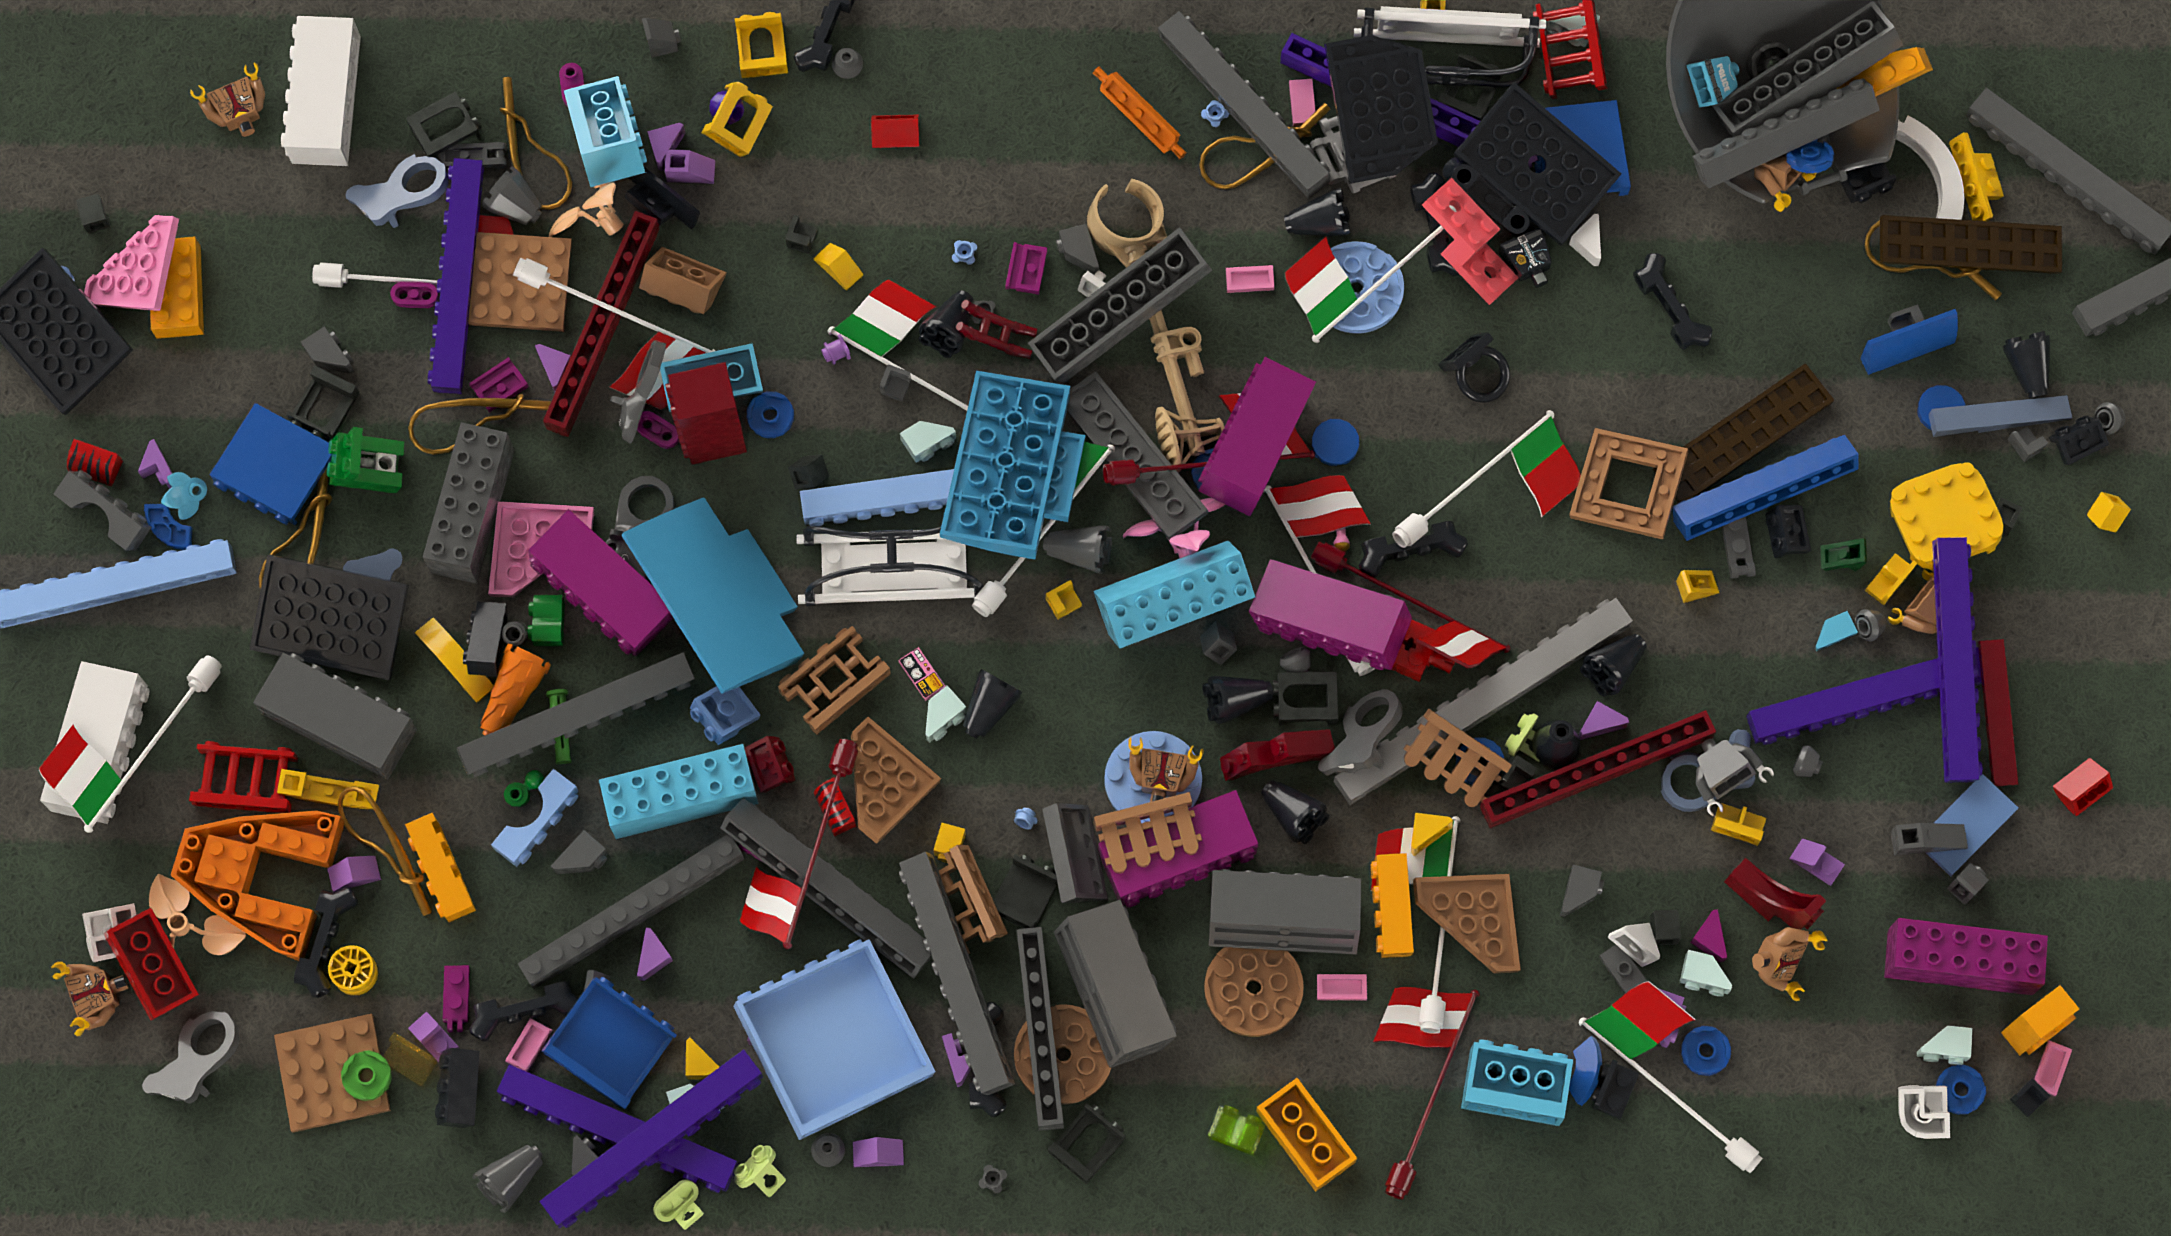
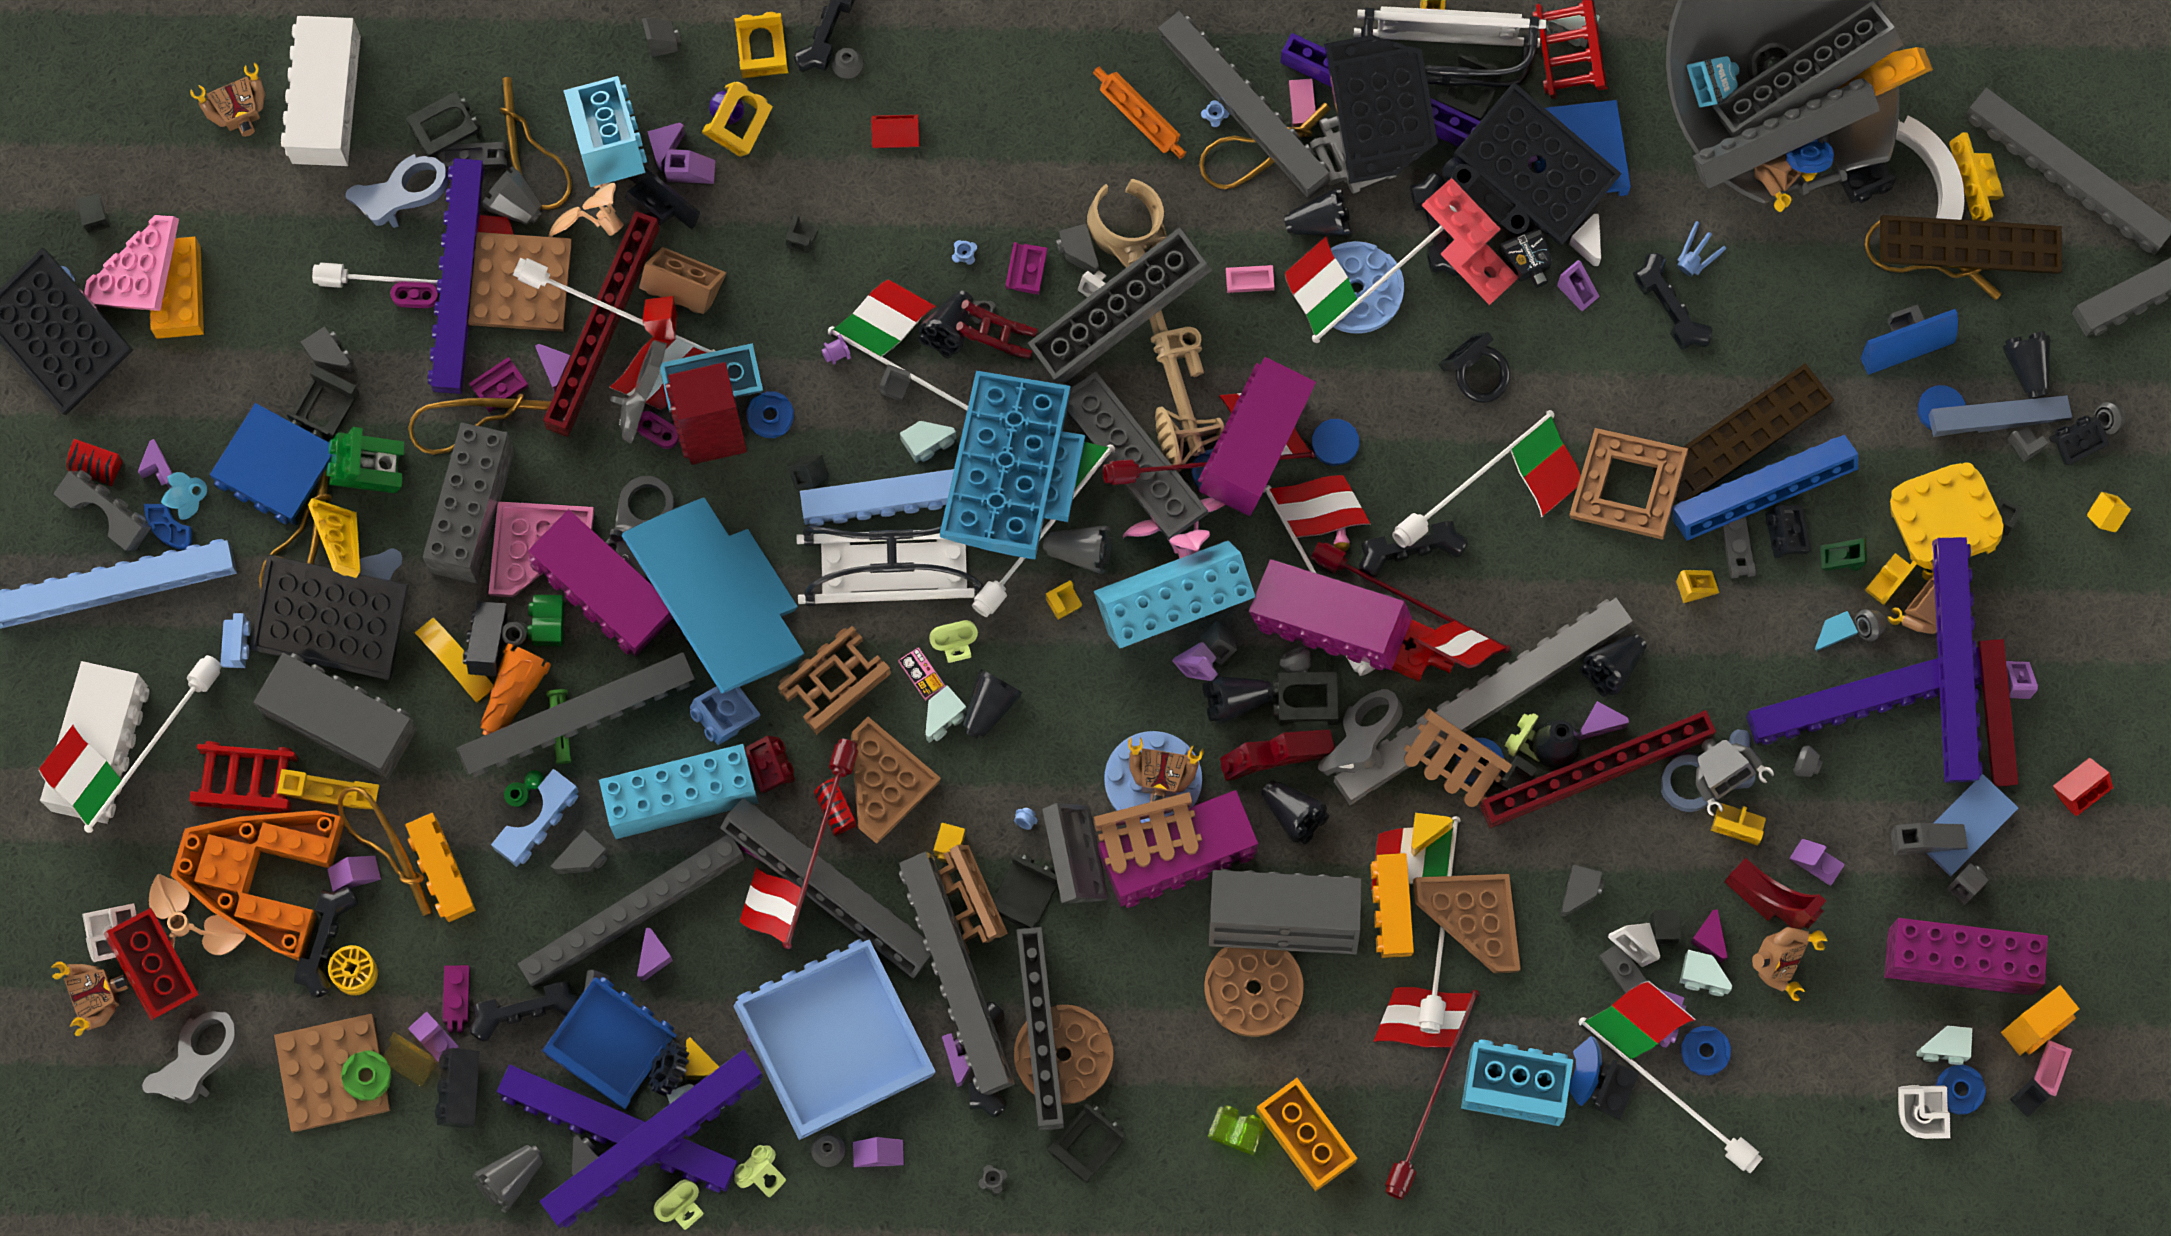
bright pink tile [505,1018,552,1072] -> none
magenta plate [559,63,585,107] -> none
yellow slope [813,243,863,291] -> none
dark grey brick [1054,900,1177,1068] -> none
bright pink tile [1317,974,1367,1000] -> none
none -> light blue bracket [220,613,251,668]
none -> yellow wing [308,498,360,578]
none -> red brick [643,296,678,340]
none -> black gear [649,1041,689,1096]
none -> yellowish green bracket [929,620,978,663]
none -> medium lavender slope [1172,642,1218,681]
none -> medium lavender slope [1557,260,1600,311]
none -> medium blue plant [1677,221,1726,276]
none -> medium lavender slope [2006,661,2038,699]

